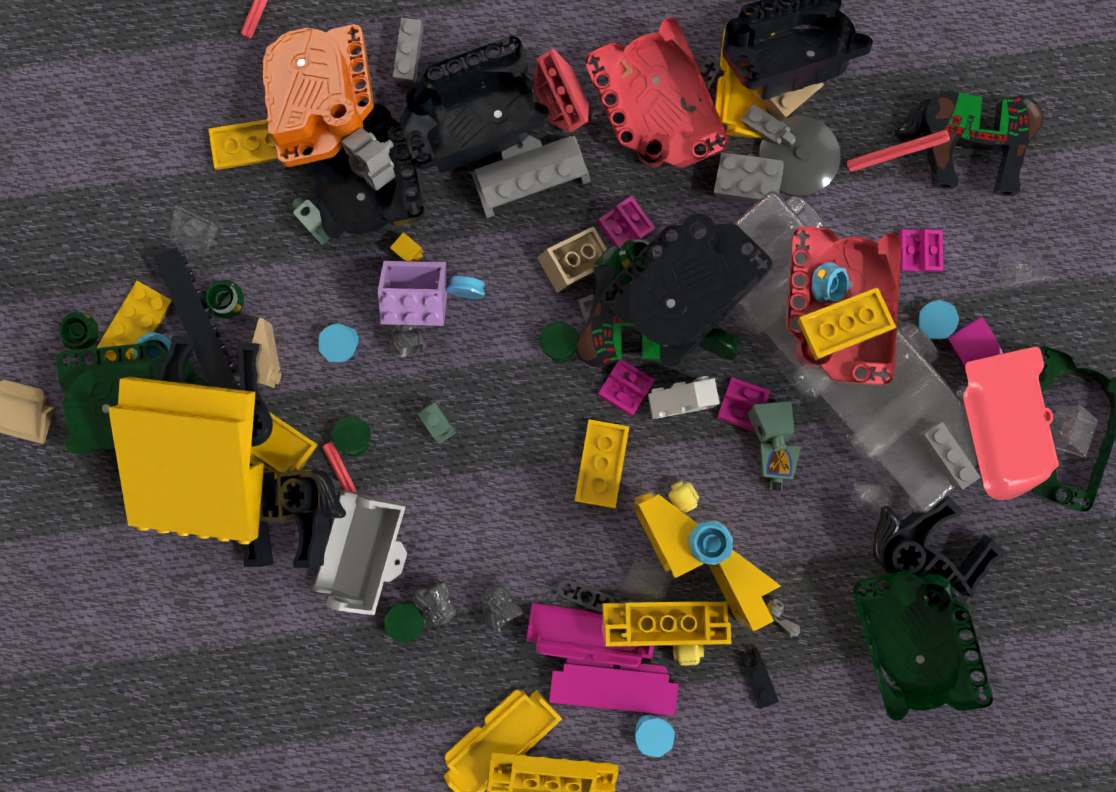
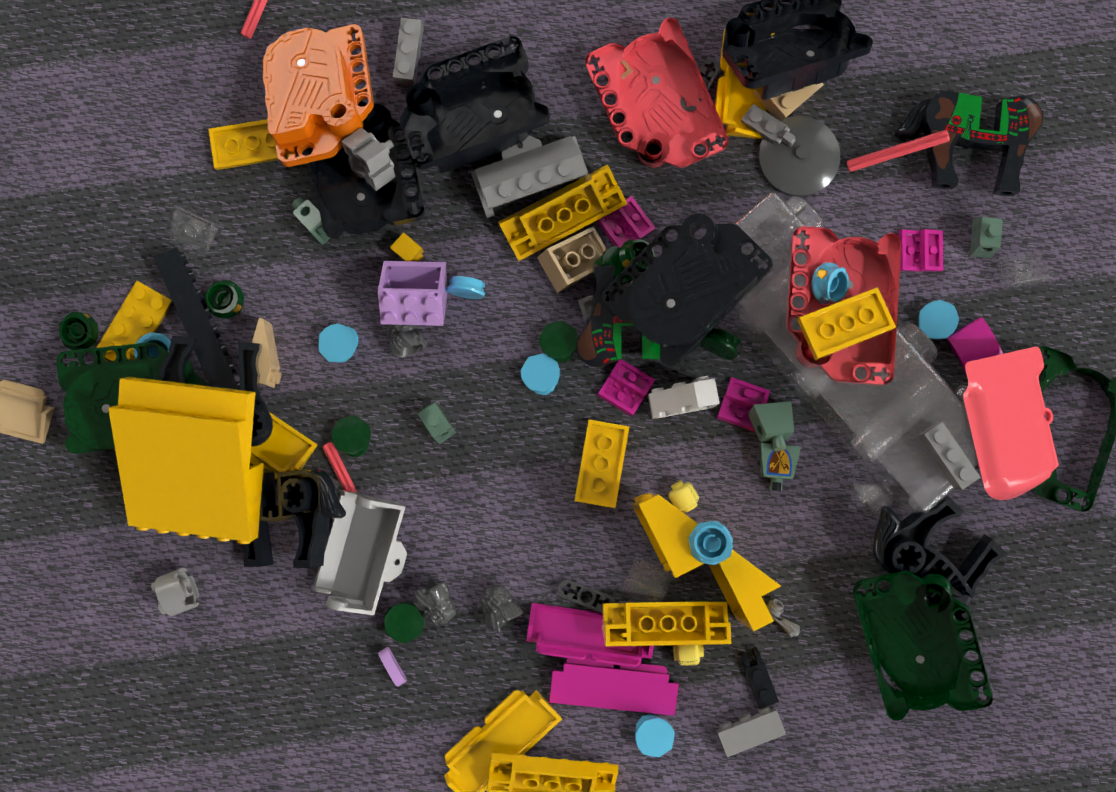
coral wedge [534,49,589,132] -> none
light grey brick [714,152,784,206] -> none
clear slope [1050,405,1098,458] -> none
none -> light grey brick [151,568,199,616]
none -> lavender beam [378,647,407,687]
none -> yellow slope [498,165,627,261]
none -> medium azure hat [520,353,560,395]
none -> light grey brick [716,706,786,757]
none -> sand green torso [970,217,1003,258]

